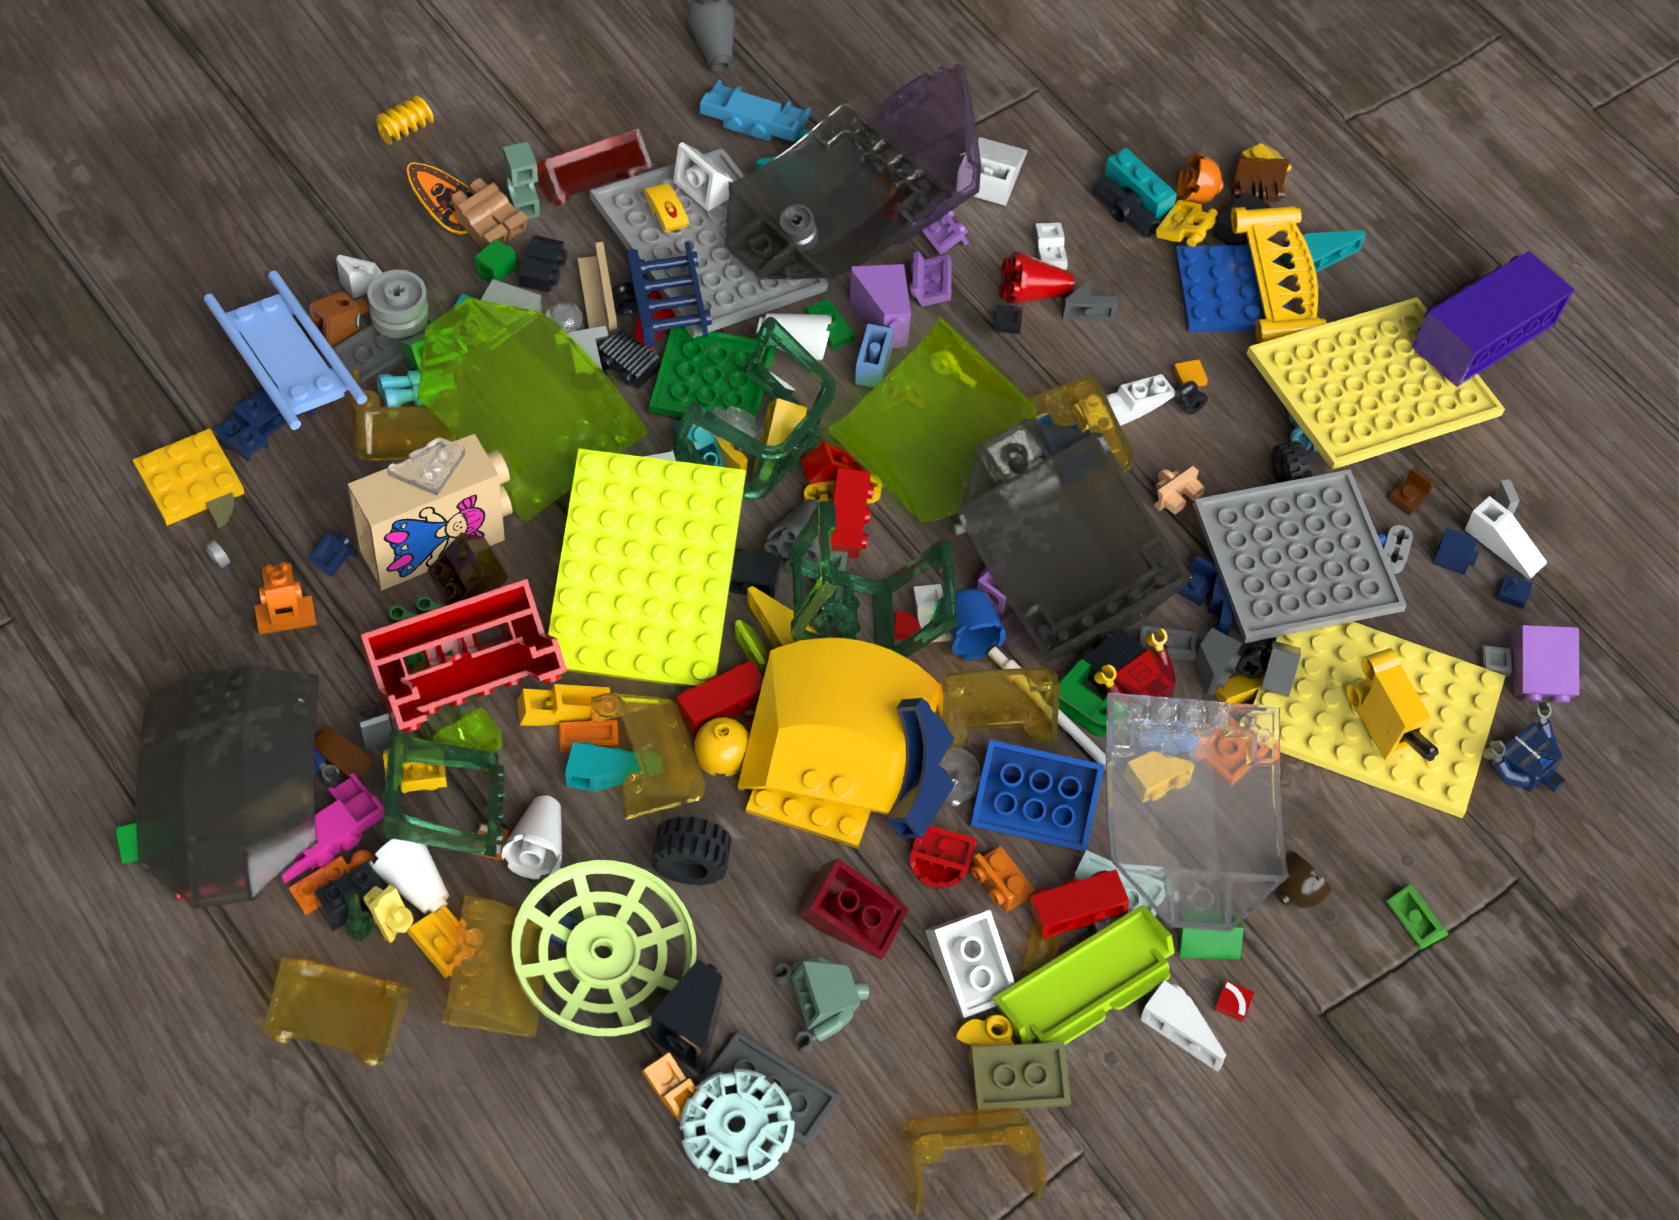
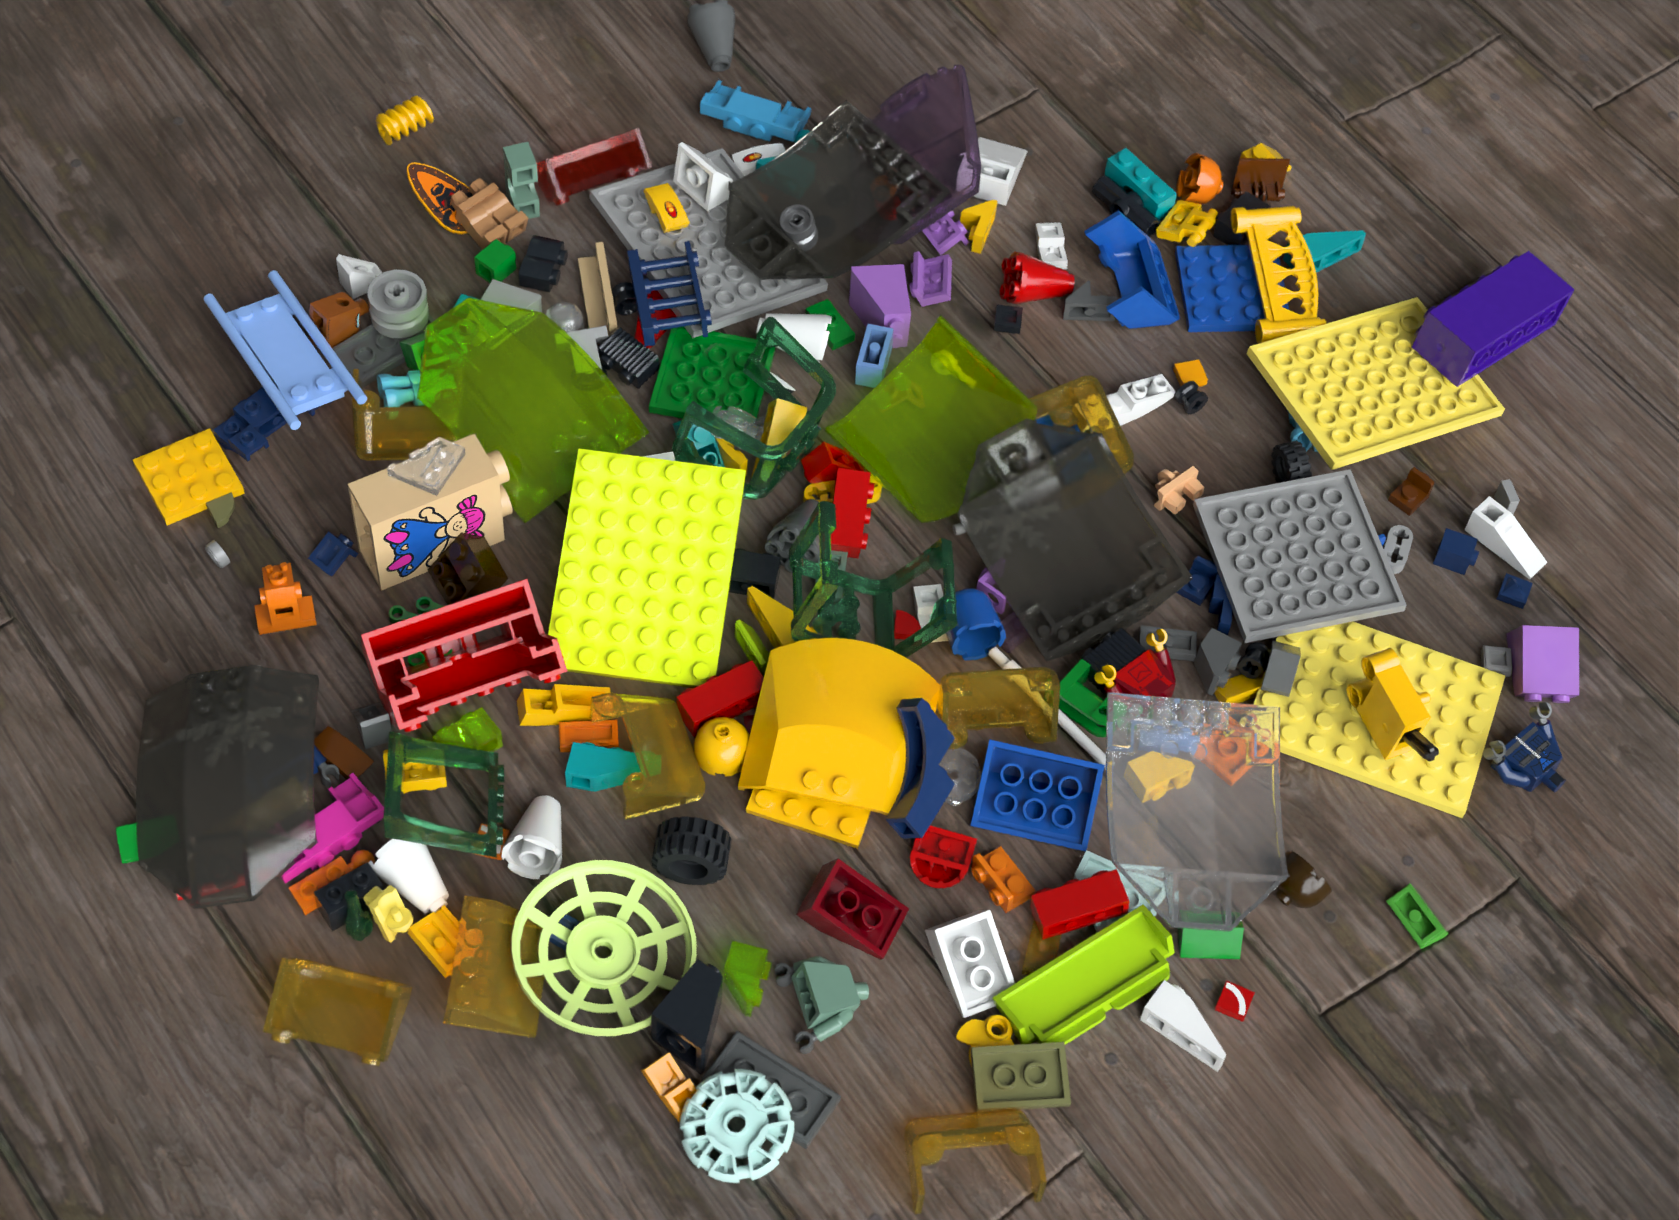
none -> clear neon green slope [724,941,772,1017]
none -> white slope [732,143,787,177]
none -> yellow slope [960,200,998,254]
none -> blue windscreen [1085,211,1180,329]

